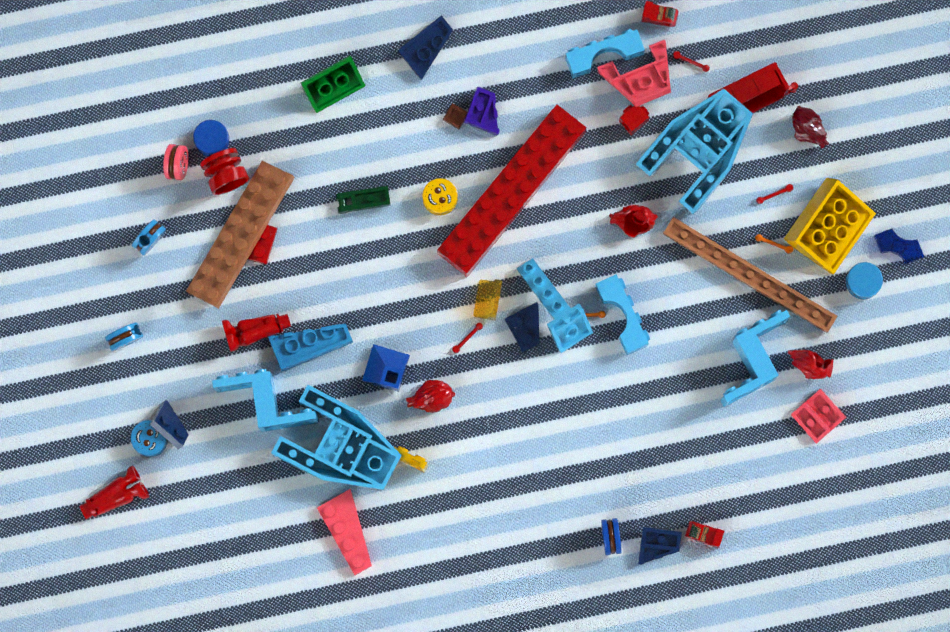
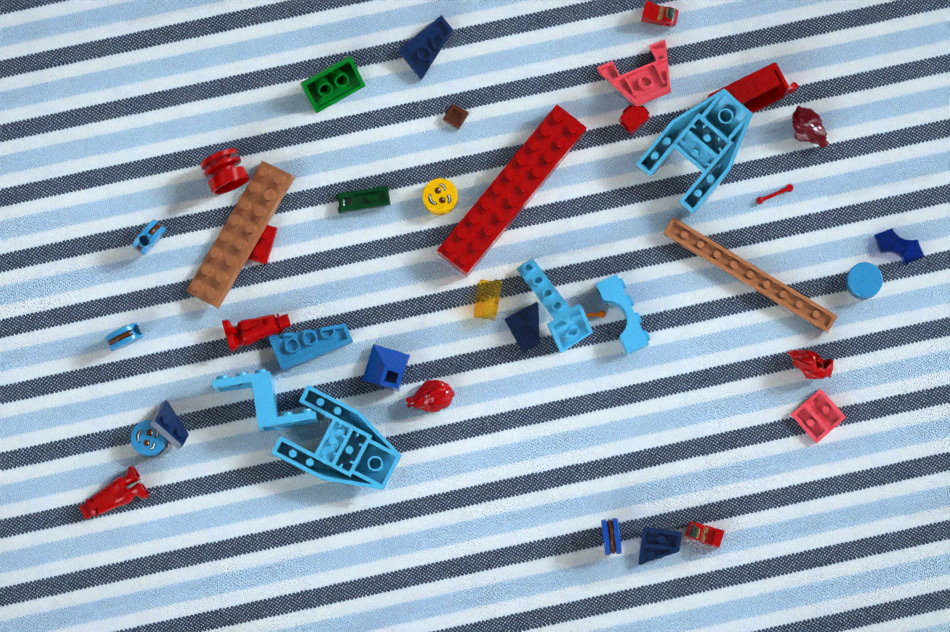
coral head [163,144,189,180] -> none
blue head [193,120,230,157] -> none
coral wing [317,489,372,576] -> none
yellow wing [393,446,428,473] -> none
red hinge [452,323,483,353] -> none
dark purple wing [464,87,500,136] -> none
medium azure arch [565,29,645,79] -> none
red hair [609,205,658,238] -> none
red hinge [673,51,710,72] -> none
medium azure bracket [720,310,791,407] -> none
orange hinge [755,234,793,254] -> none
yellow slope [784,178,876,275] -> none

